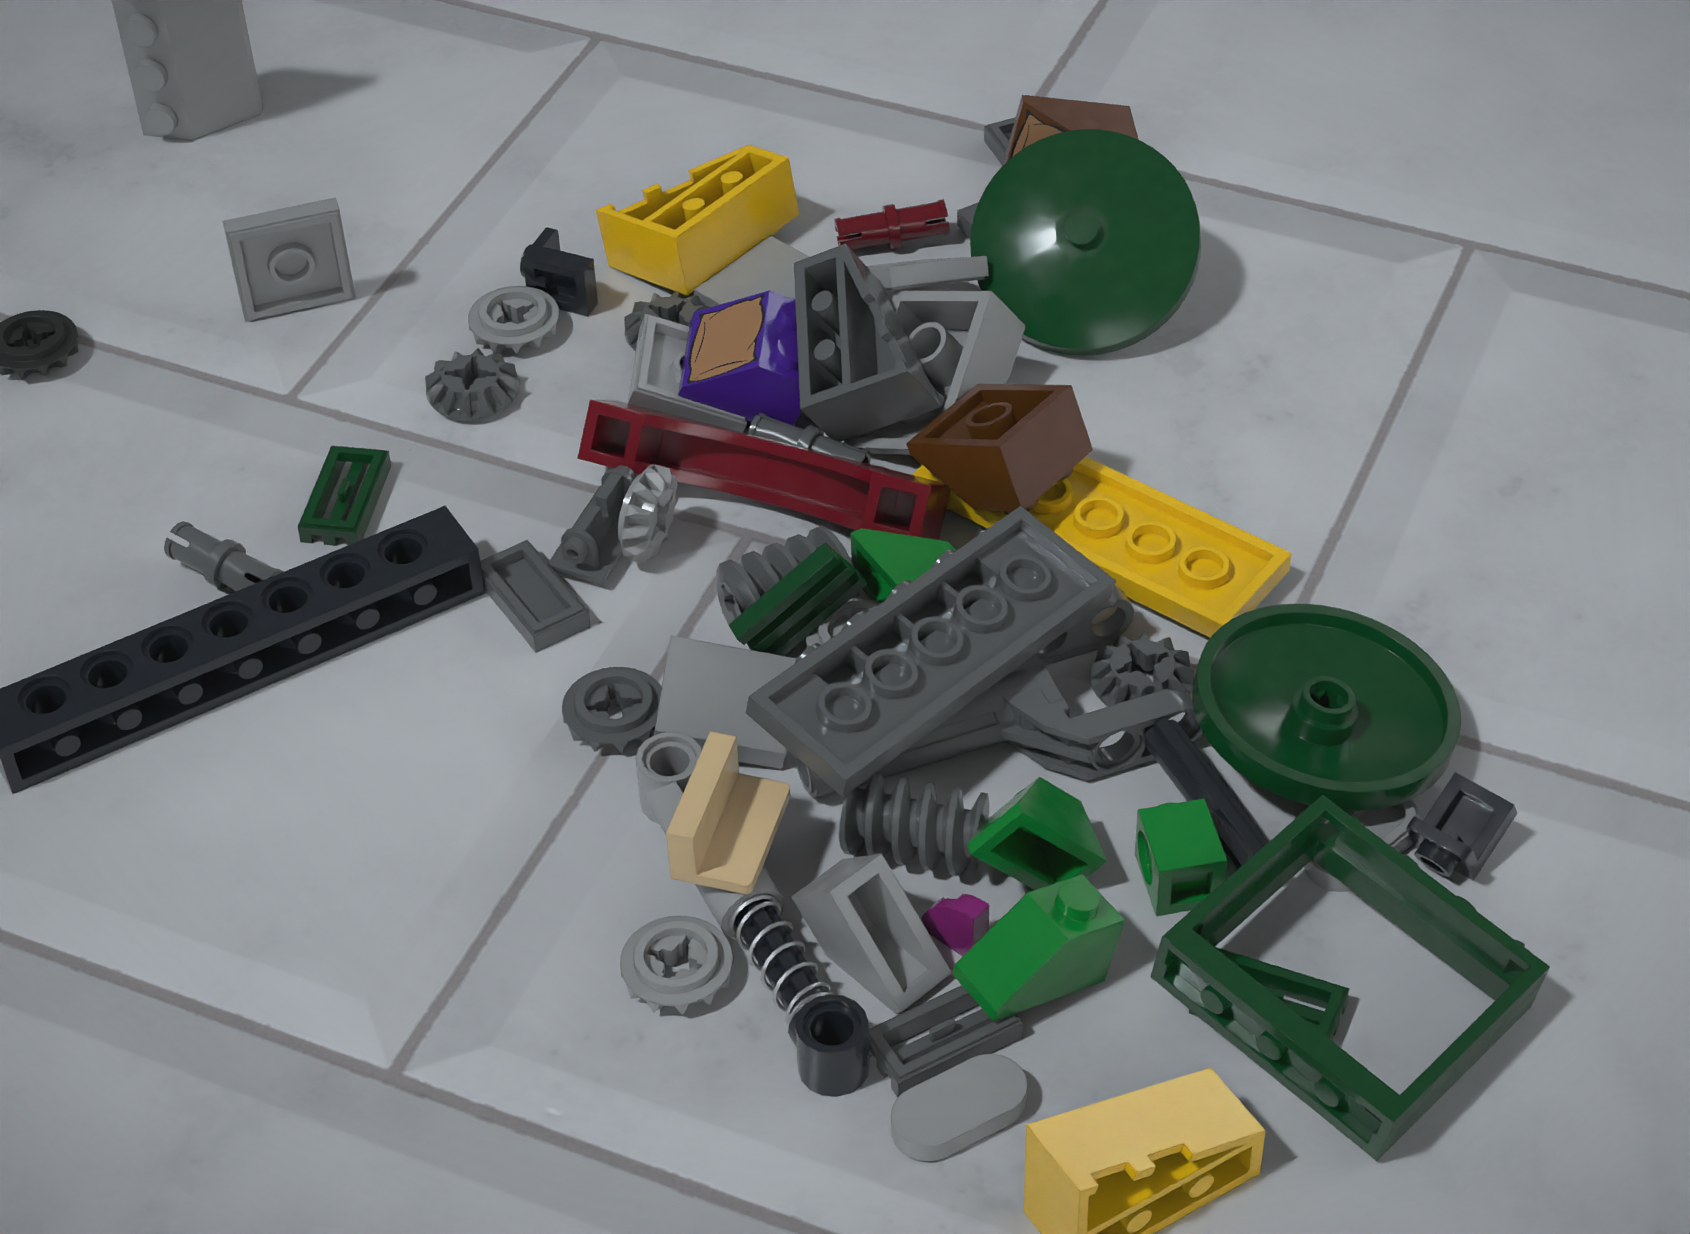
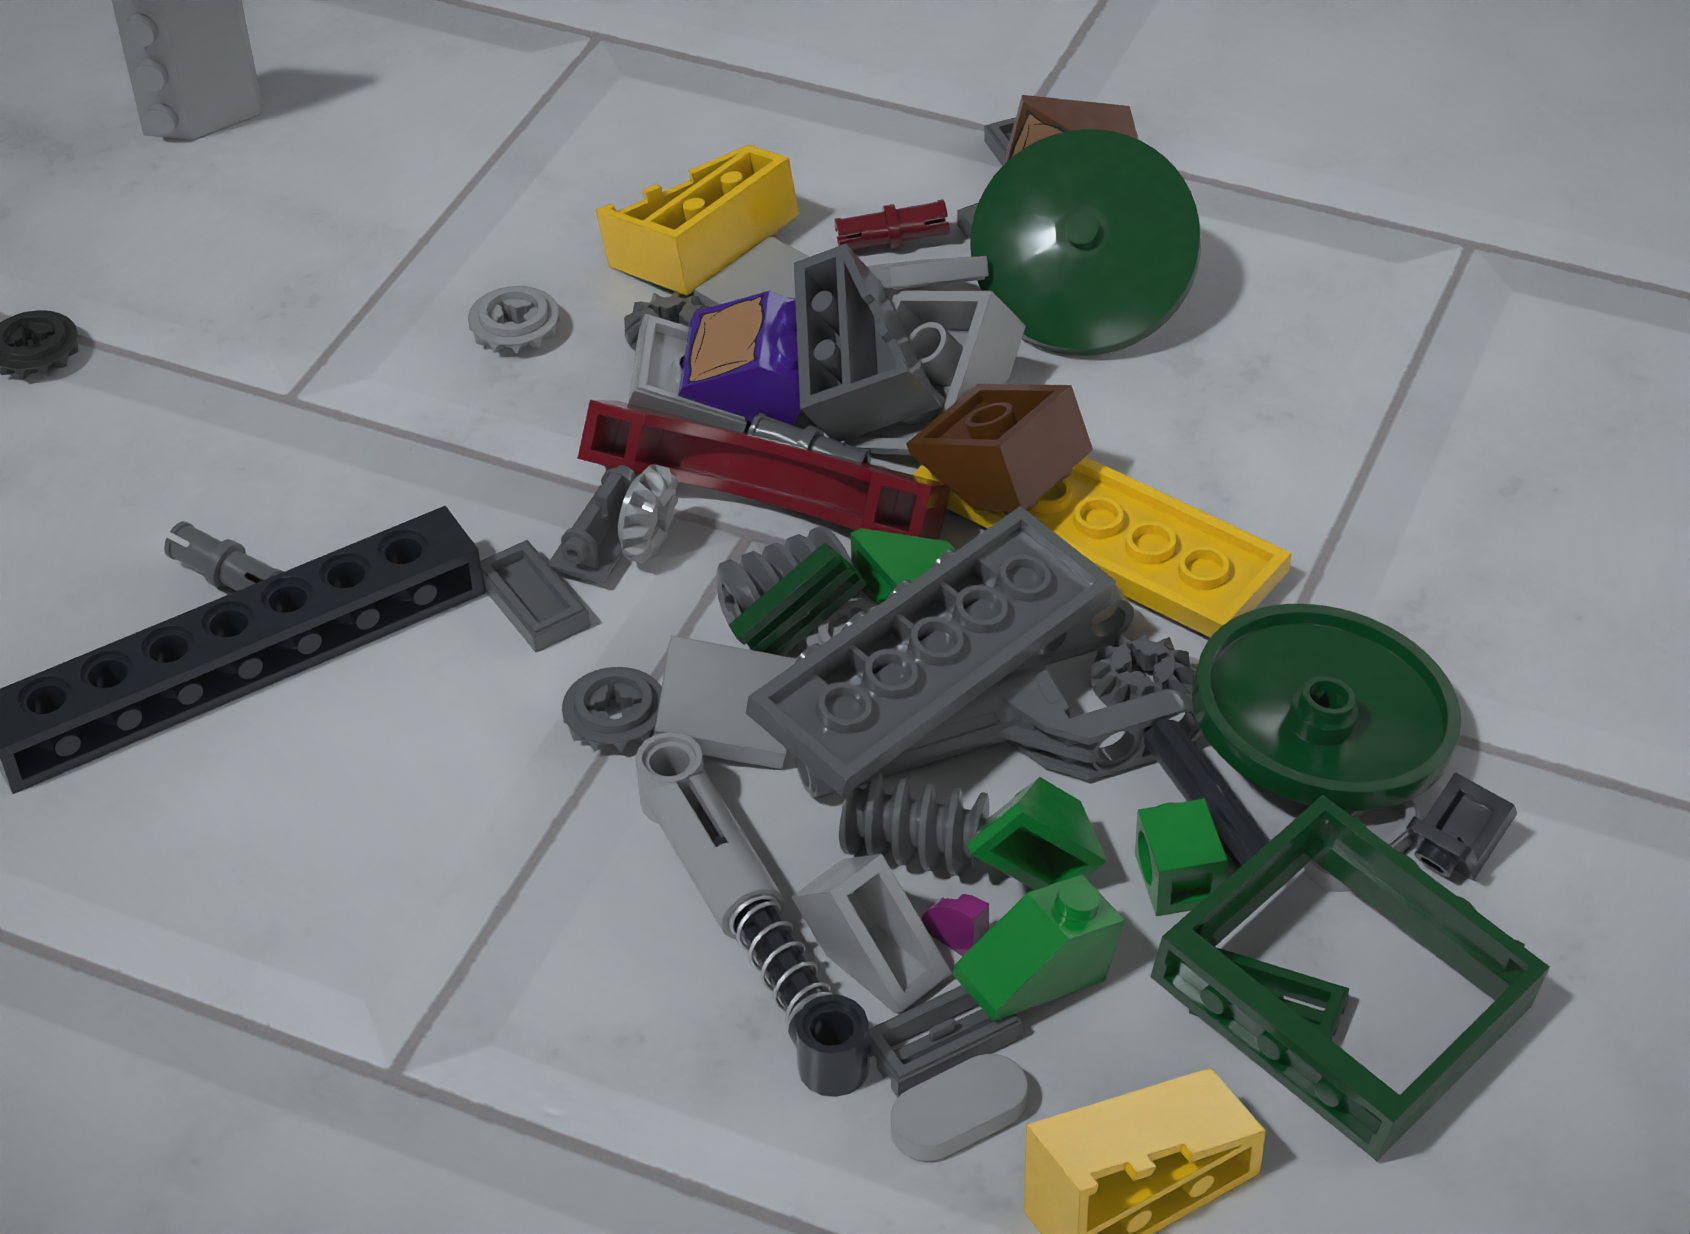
light grey tile [222,197,356,322] -> none
dark green tile [297,446,391,546] -> none
dark grey gear [425,348,519,420] -> none
black bracket [520,227,598,317] -> none
light grey gear [620,916,733,1015] -> none
tan panel [666,731,791,894] -> none

